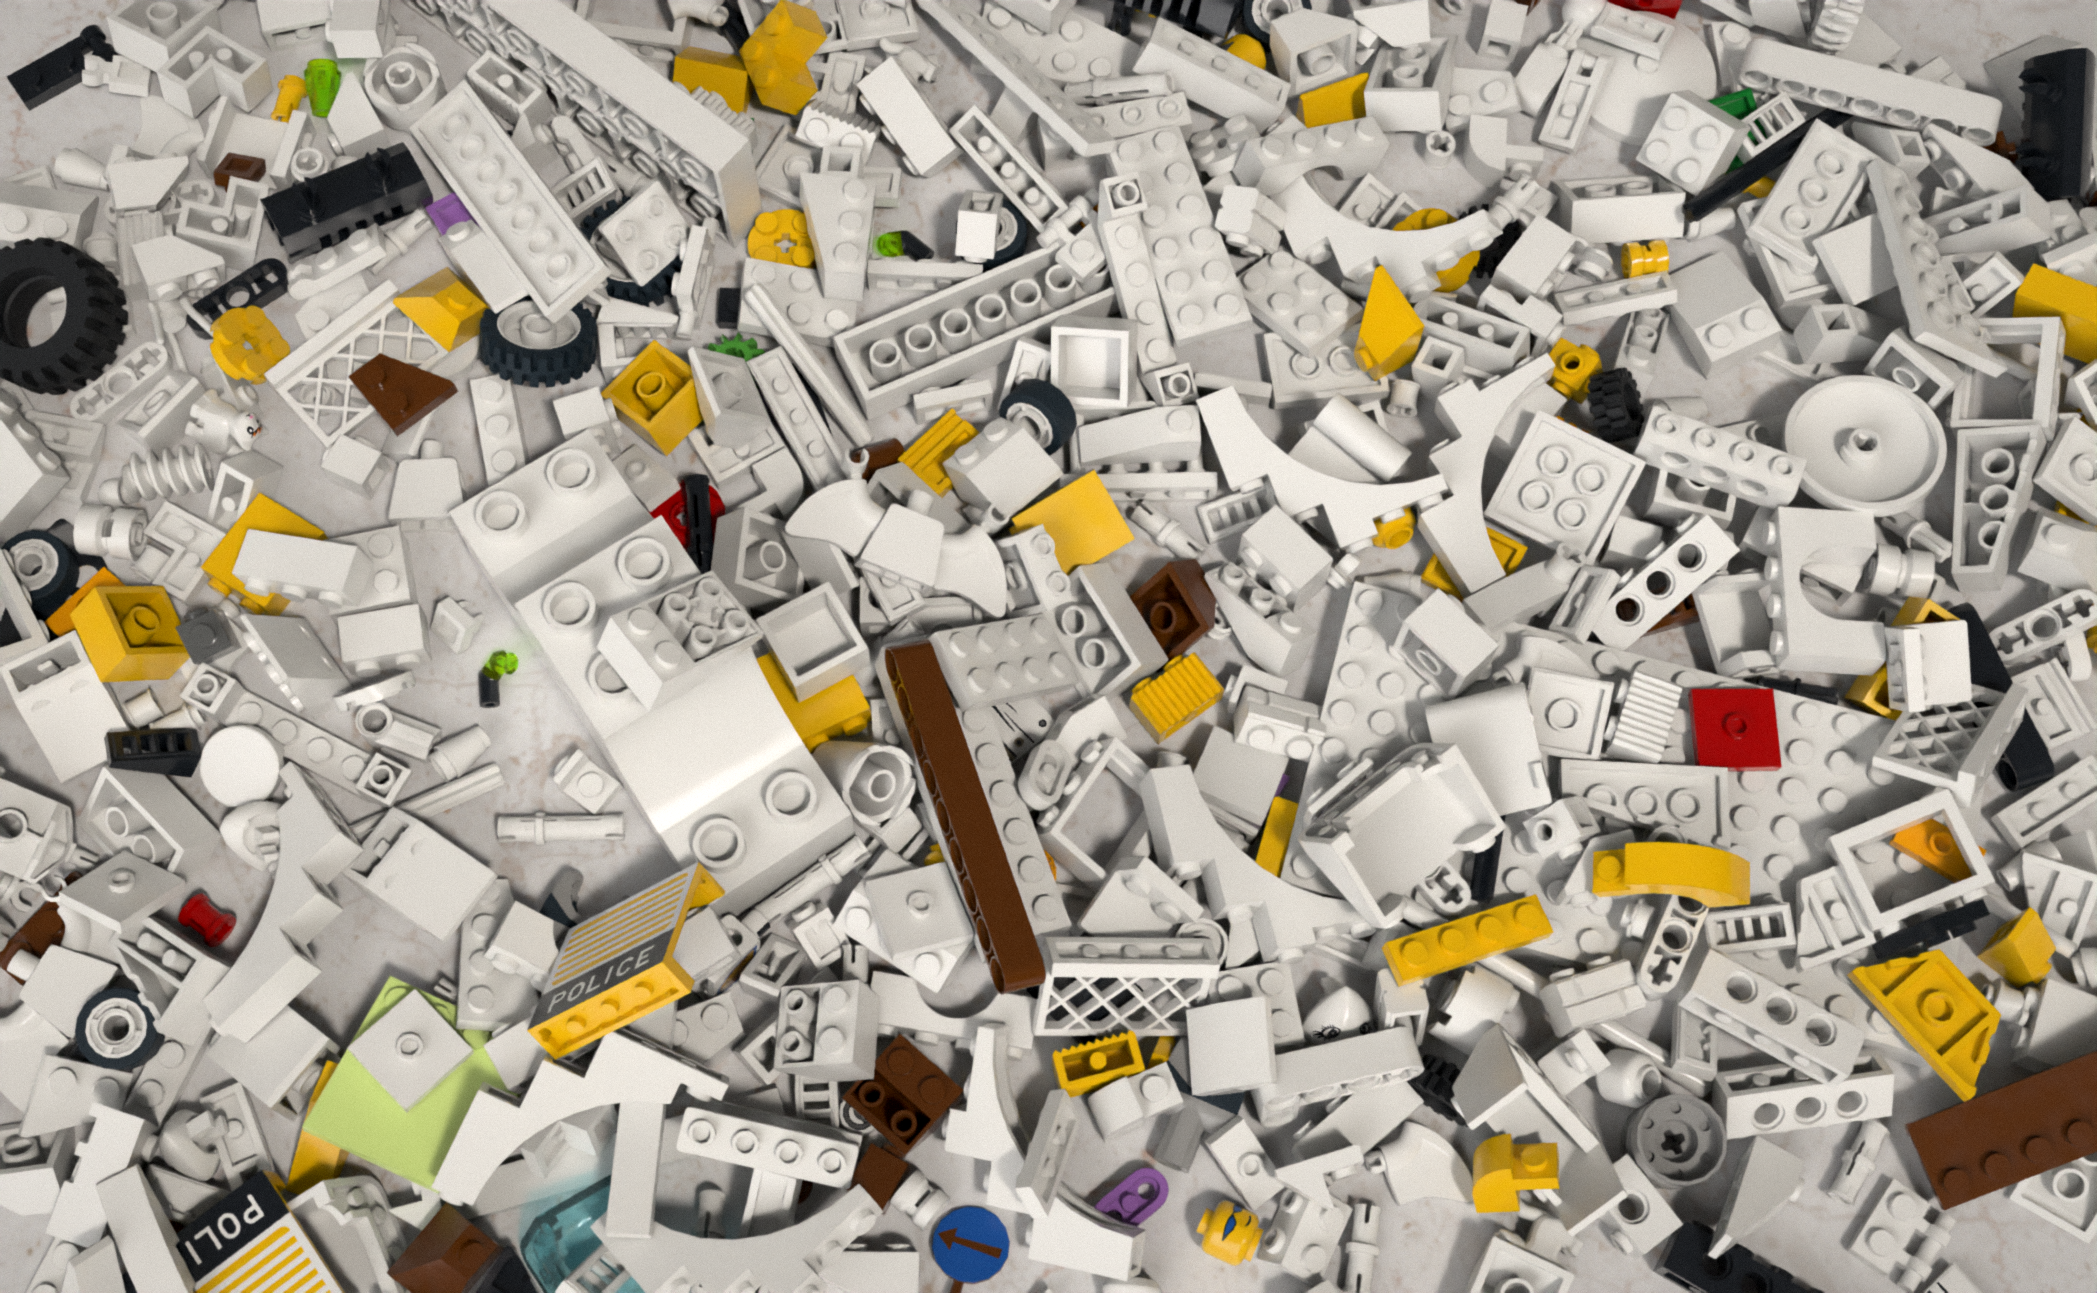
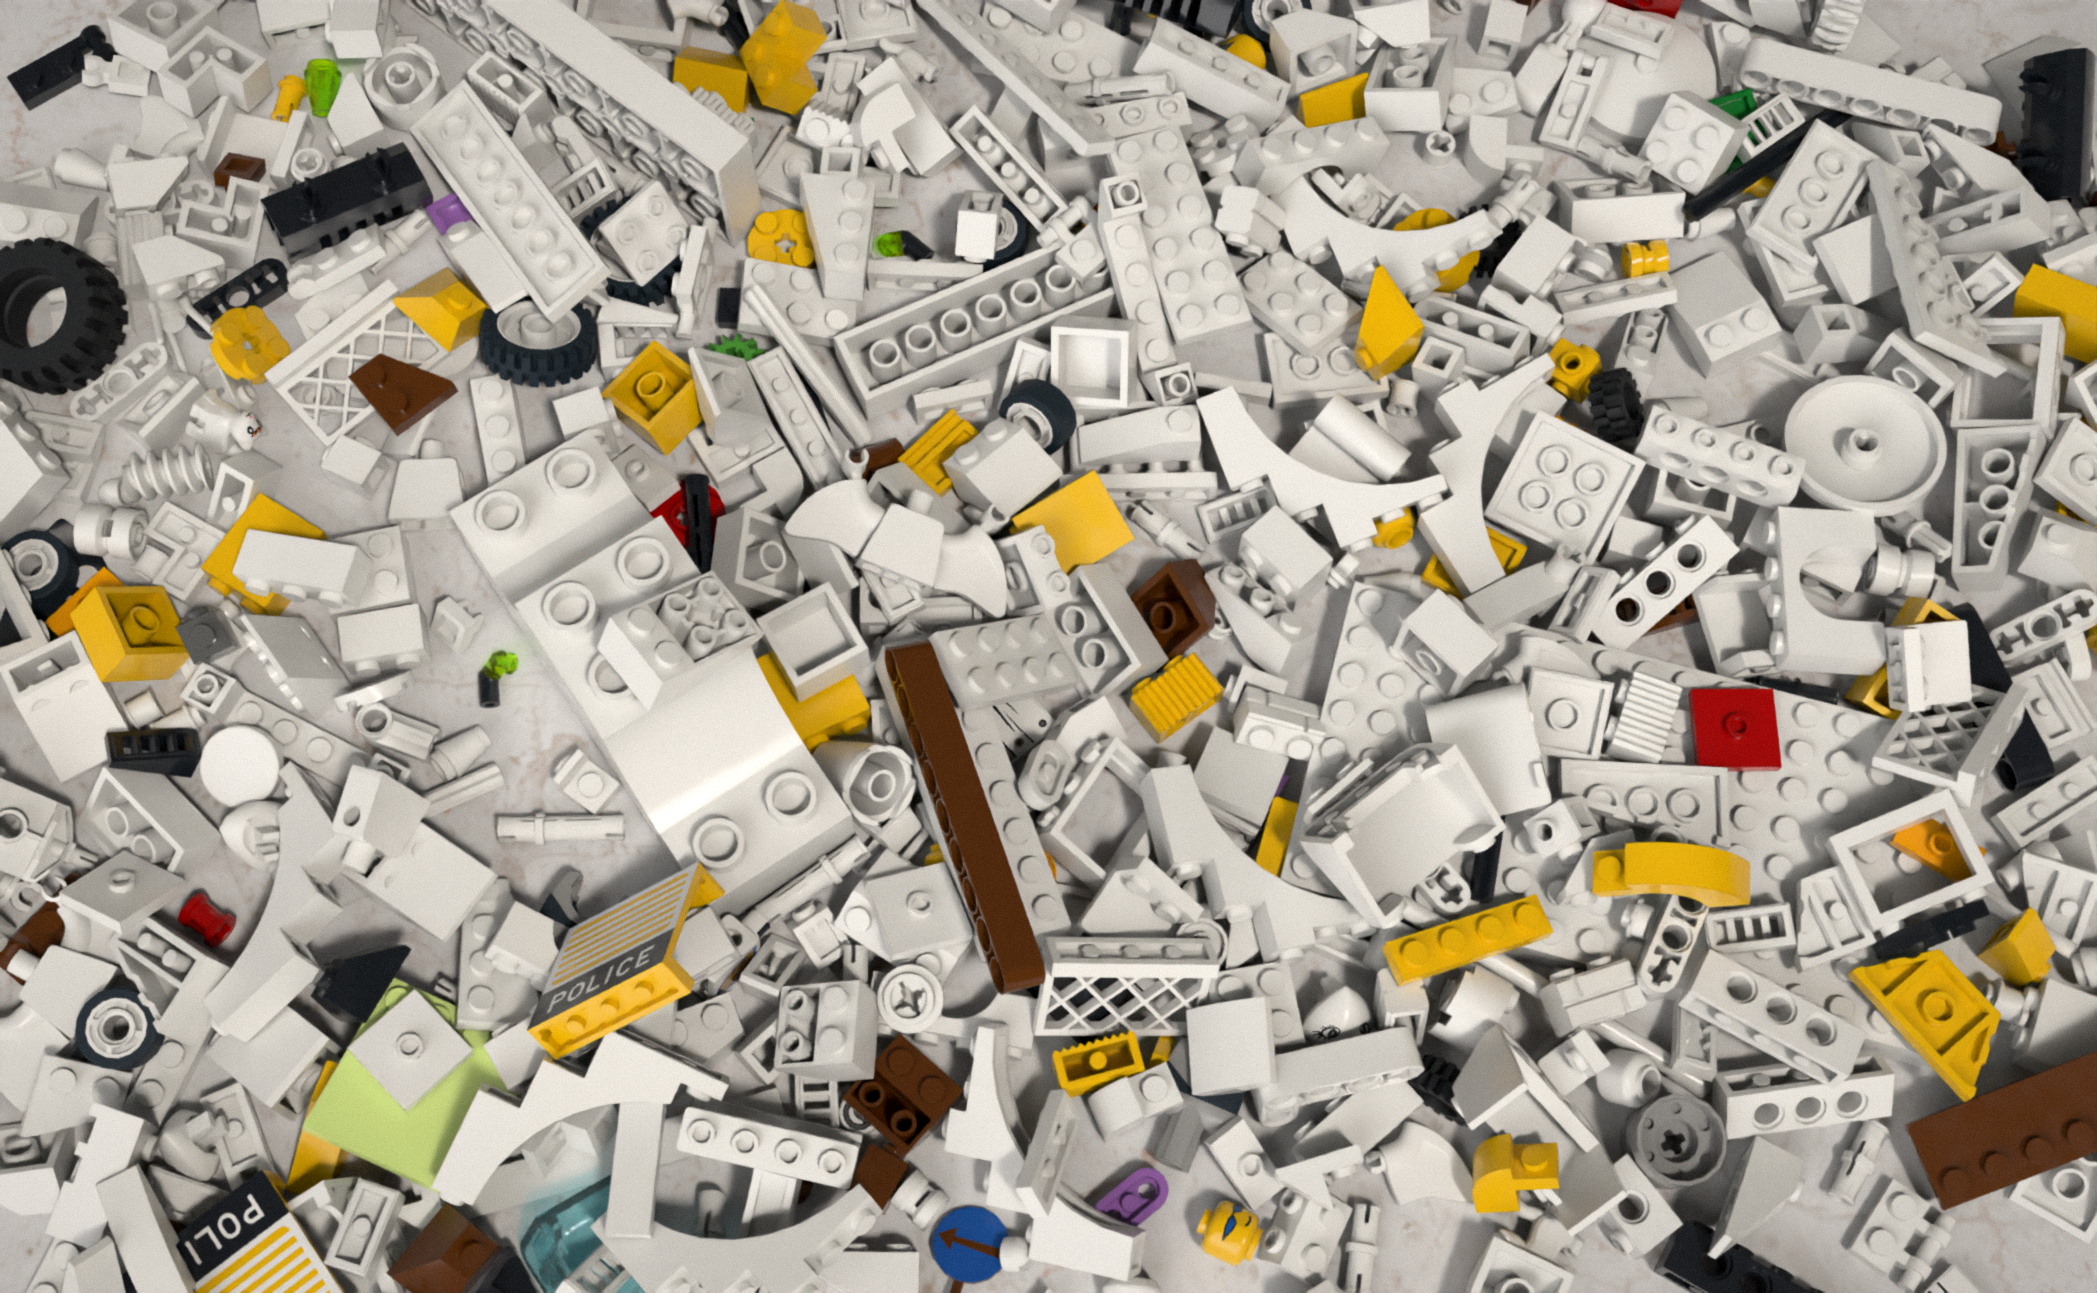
none -> black slope [310,945,412,1023]
none -> white slope [324,1178,405,1281]
none -> white torso [332,764,431,874]
none -> white brick [851,82,917,173]
none -> white gear [877,964,946,1034]
none -> white hinge [999,1237,1035,1272]
none -> white bracket [1311,168,1379,219]
none -> white pin [1577,134,1652,184]

